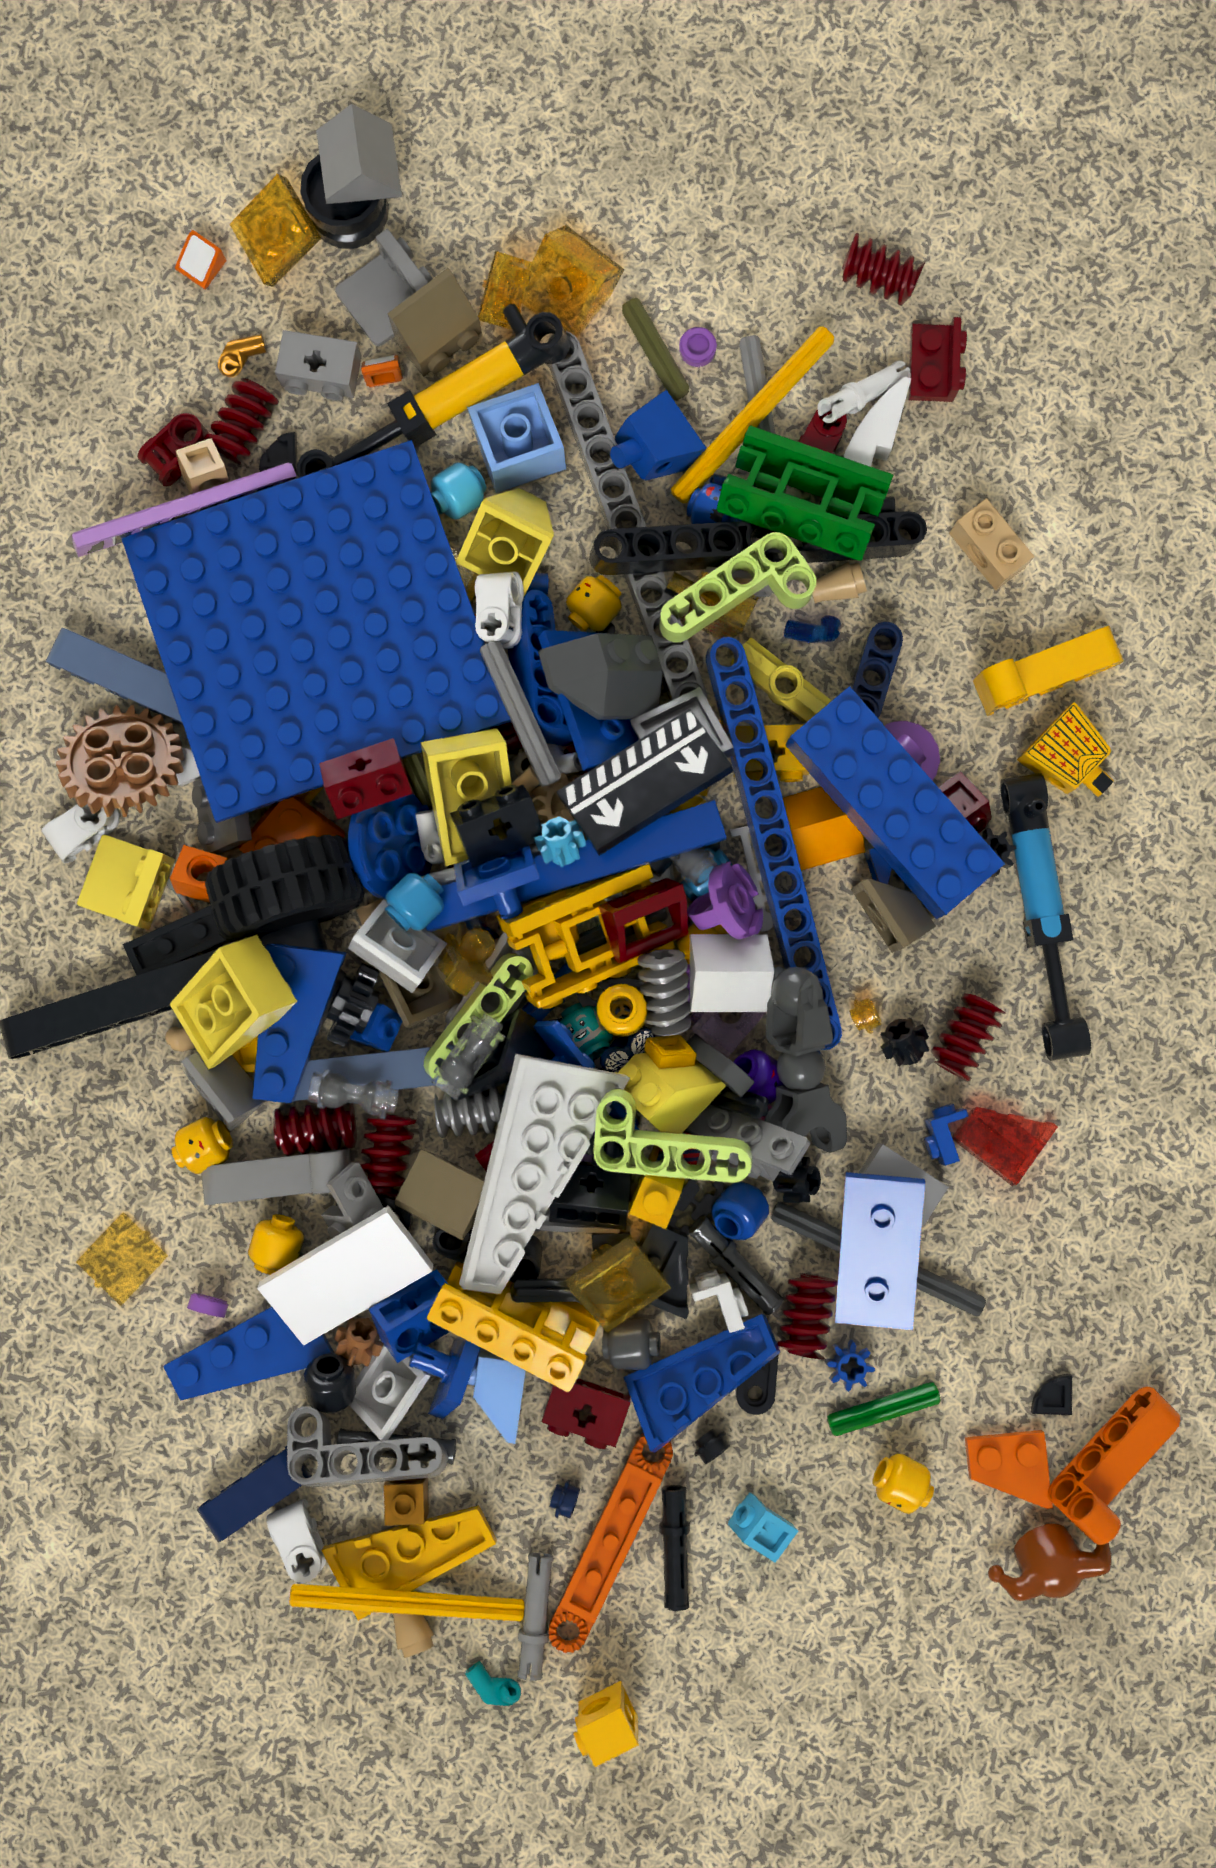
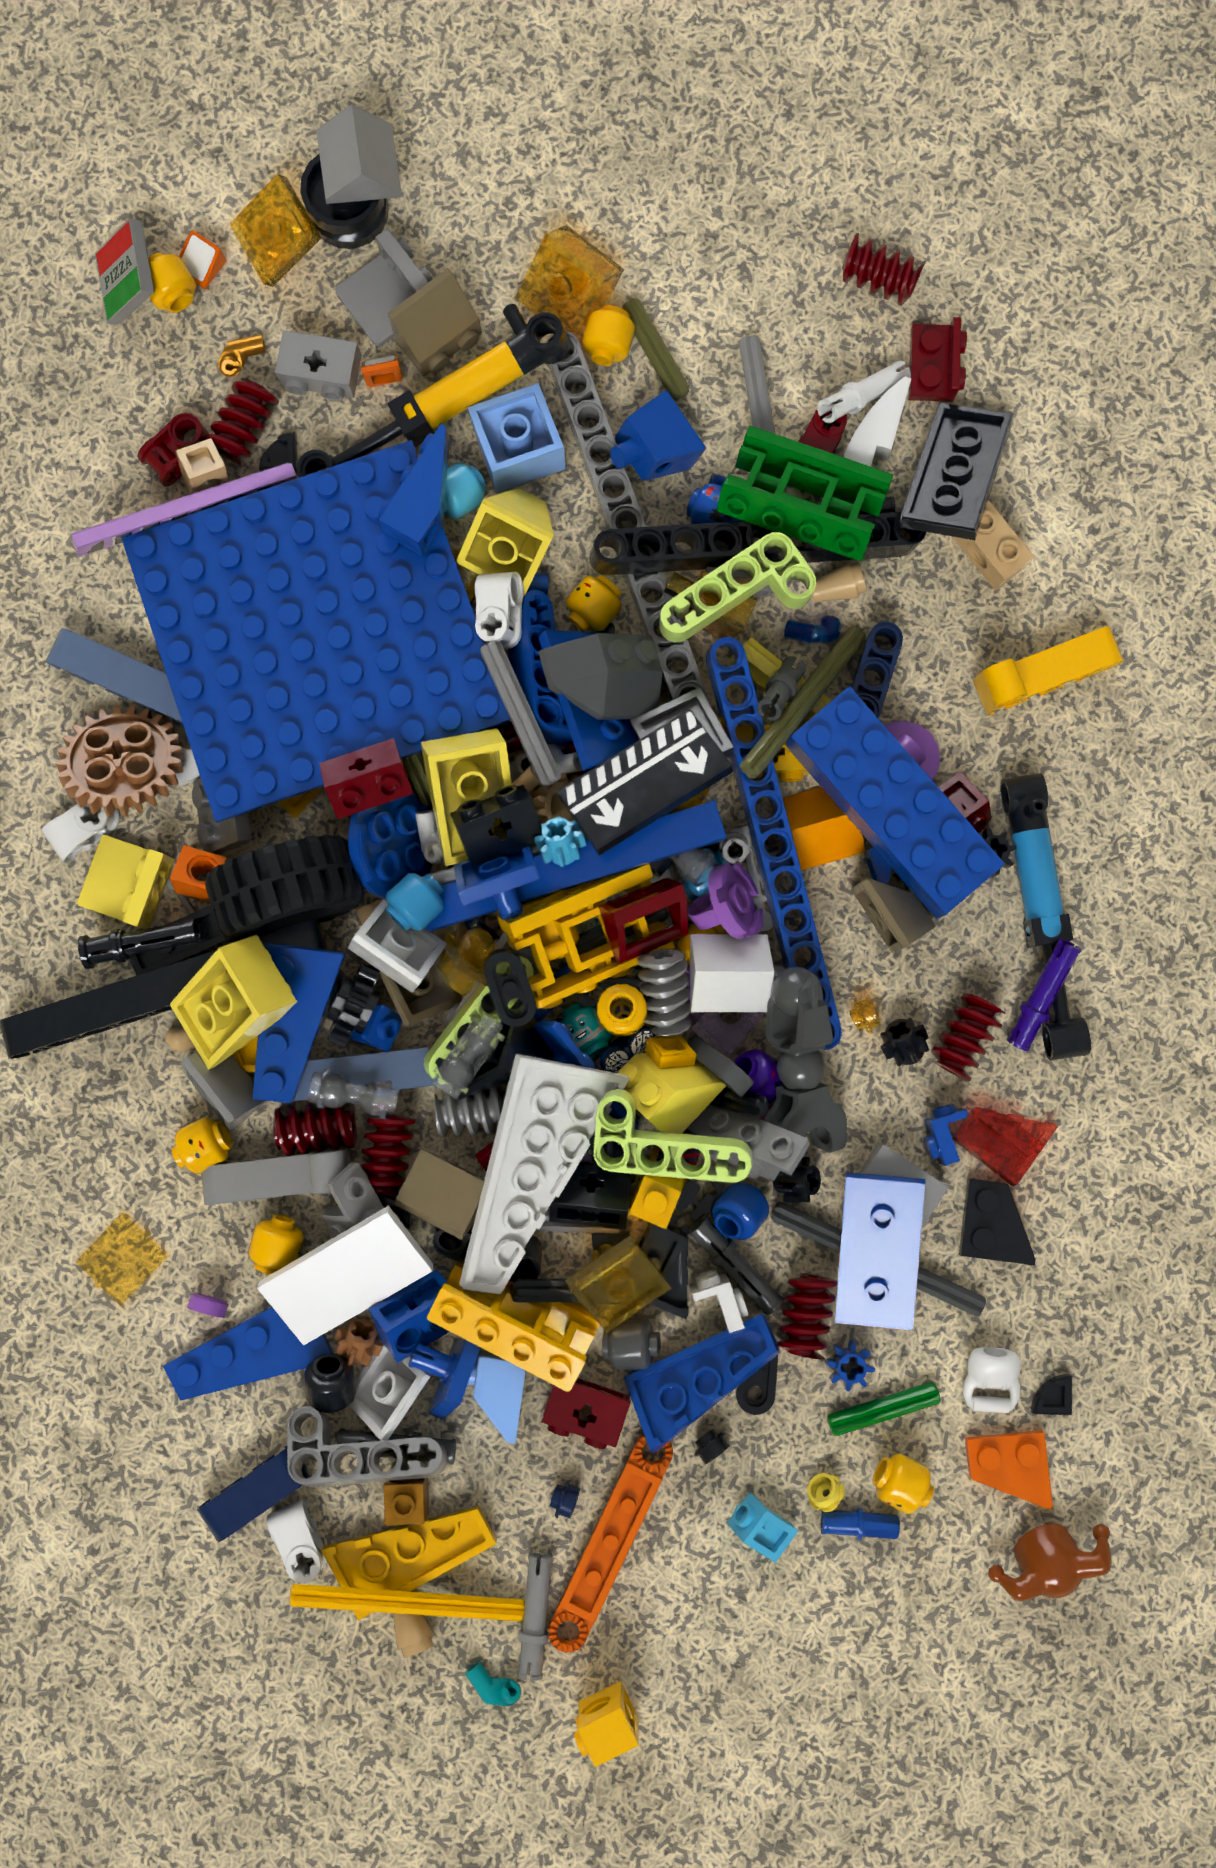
orange wing [239,796,345,853] -> none
clear yellow hips [478,250,533,330] -> none
black pin [659,1485,690,1611] -> none
yellow axle [671,326,834,504] -> none
medium lavender tile [679,327,717,367] -> none
yellow torso [1017,702,1114,797] -> none
orange beam [1048,1387,1180,1545] -> none
none -> black pin [78,918,201,970]
none -> tile [95,218,154,325]
none -> yellow head [148,253,196,313]
none -> blue slope [378,424,449,557]
none -> black plate [483,948,536,1027]
none -> yellow head [582,305,635,367]
none -> light grey pin [719,832,750,864]
none -> olive axle [740,626,866,779]
none -> dark grey pin [757,656,806,721]
none -> light yellow plate [807,1473,845,1512]
none -> blue axle [821,1508,900,1541]
none -> tile [900,402,1013,540]
none -> black wing [959,1178,1036,1266]
none -> white piece [963,1347,1021,1413]
none -> dark purple pin [1006,938,1082,1051]

